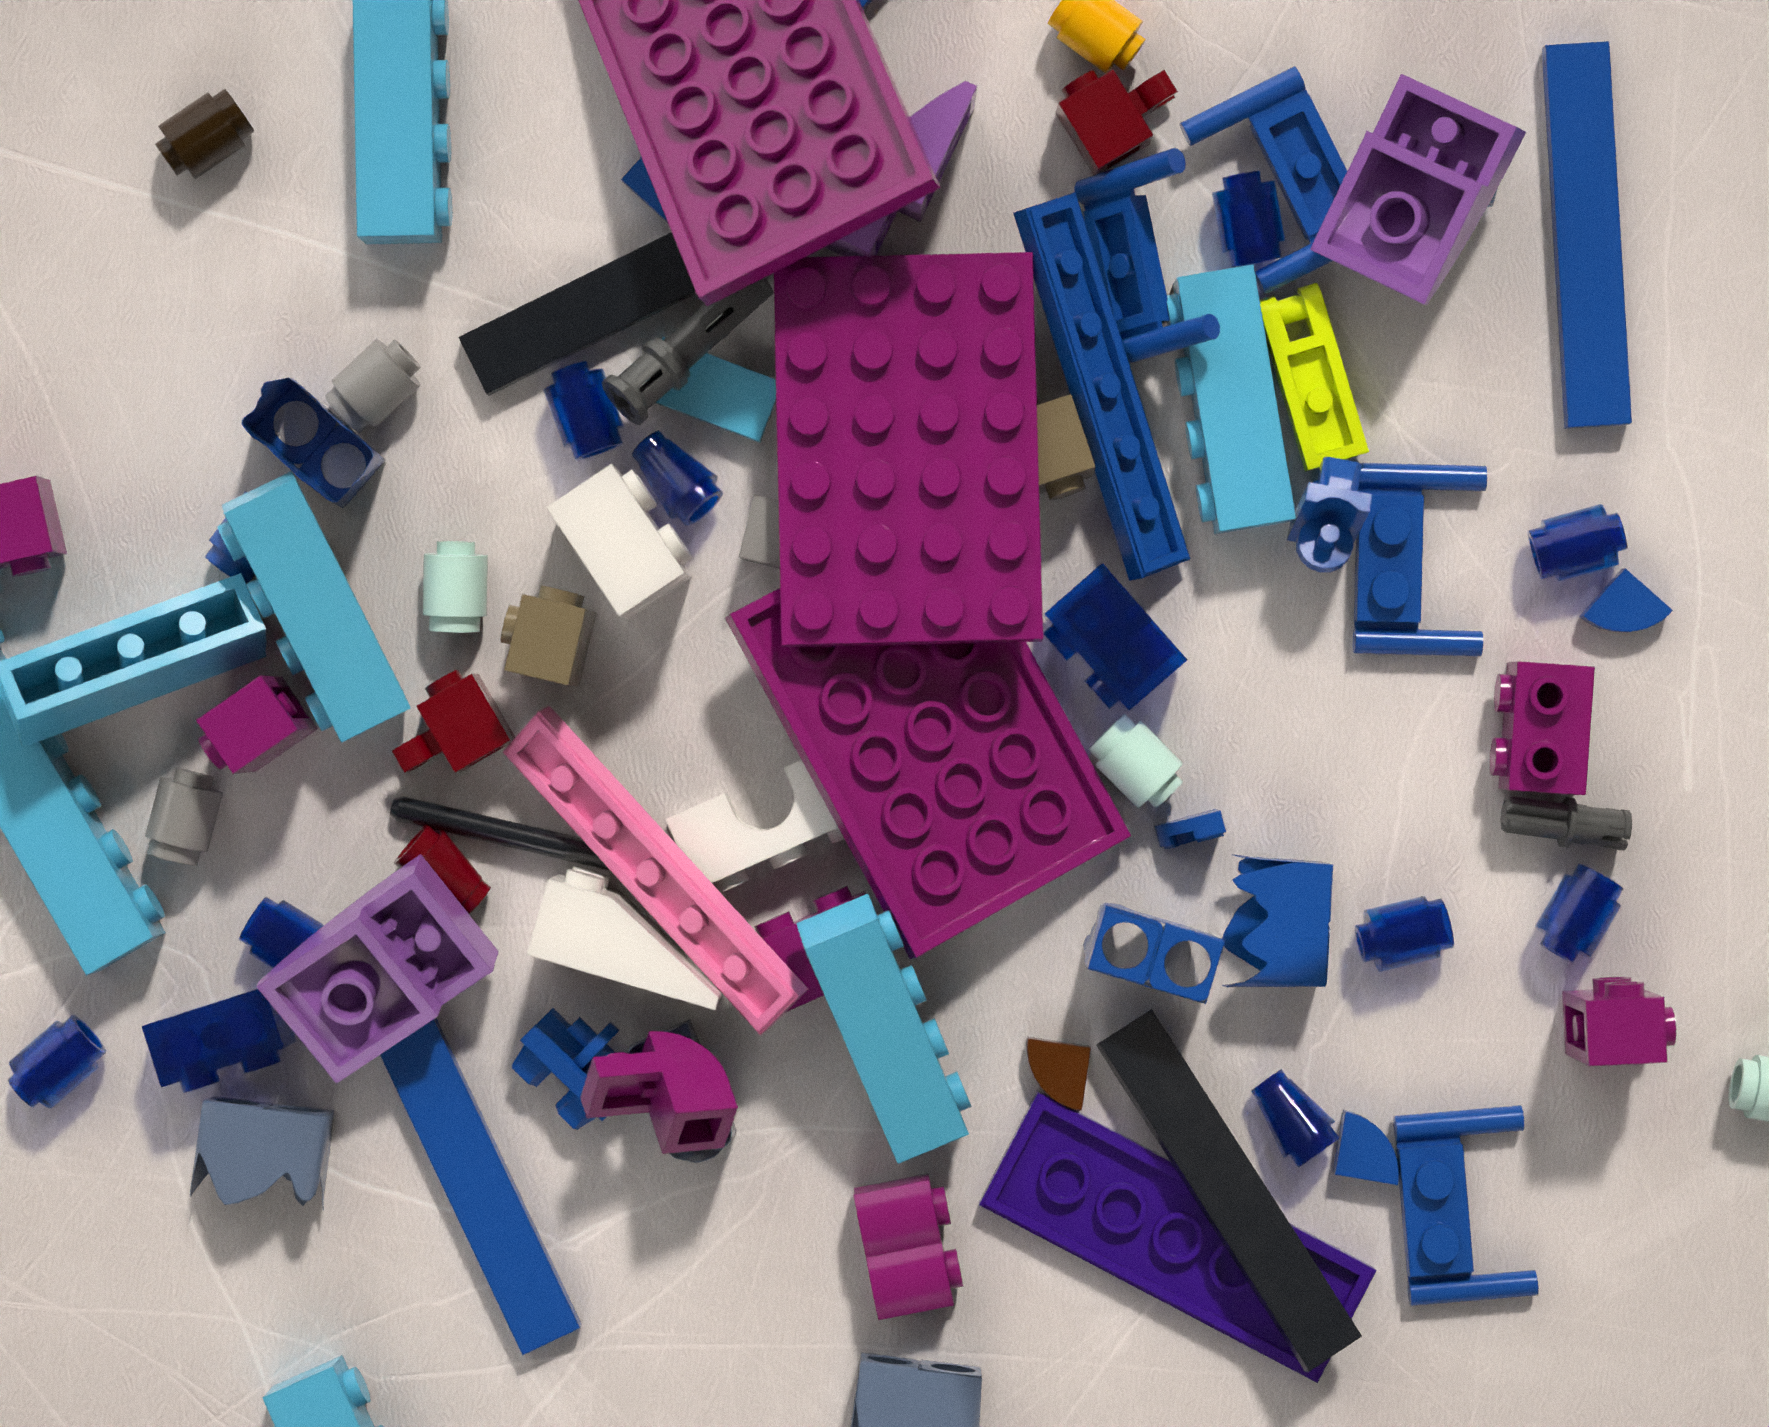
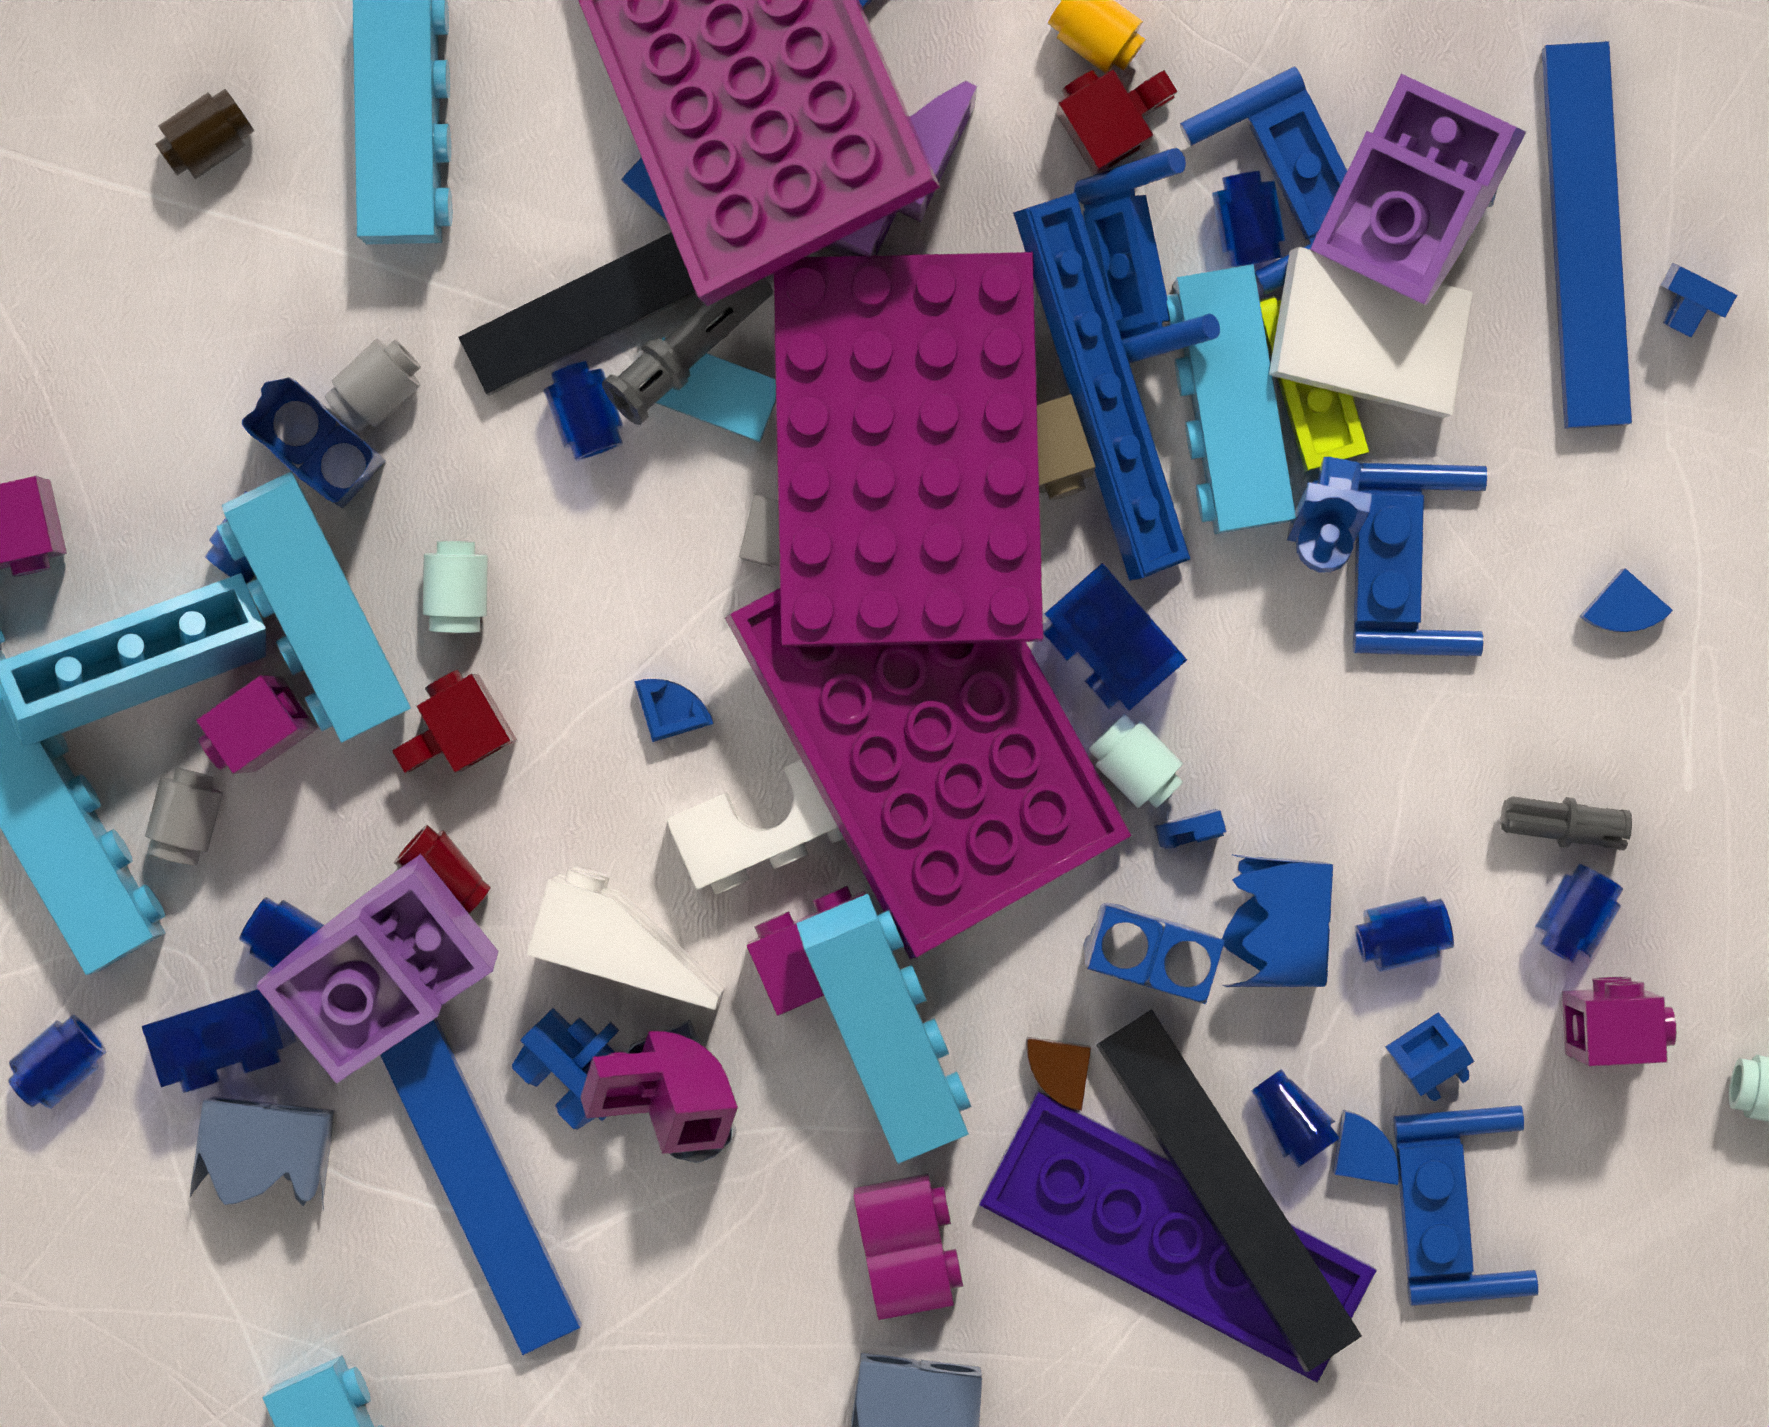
black bar [390,796,610,871] -> none
dark tan brick [500,585,597,686] -> none
bright pink tile [503,706,808,1035] -> none
white brick [546,464,693,620] -> none
clear blue cone [632,430,723,526] -> none
magenta brick [1490,661,1595,795] -> none
clear blue brick [1527,504,1628,581] -> none
none -> blue tile [634,679,714,742]
none -> white tile [1269,247,1473,418]
none -> blue tile [1385,1012,1475,1101]
none -> blue tile [1661,263,1738,338]

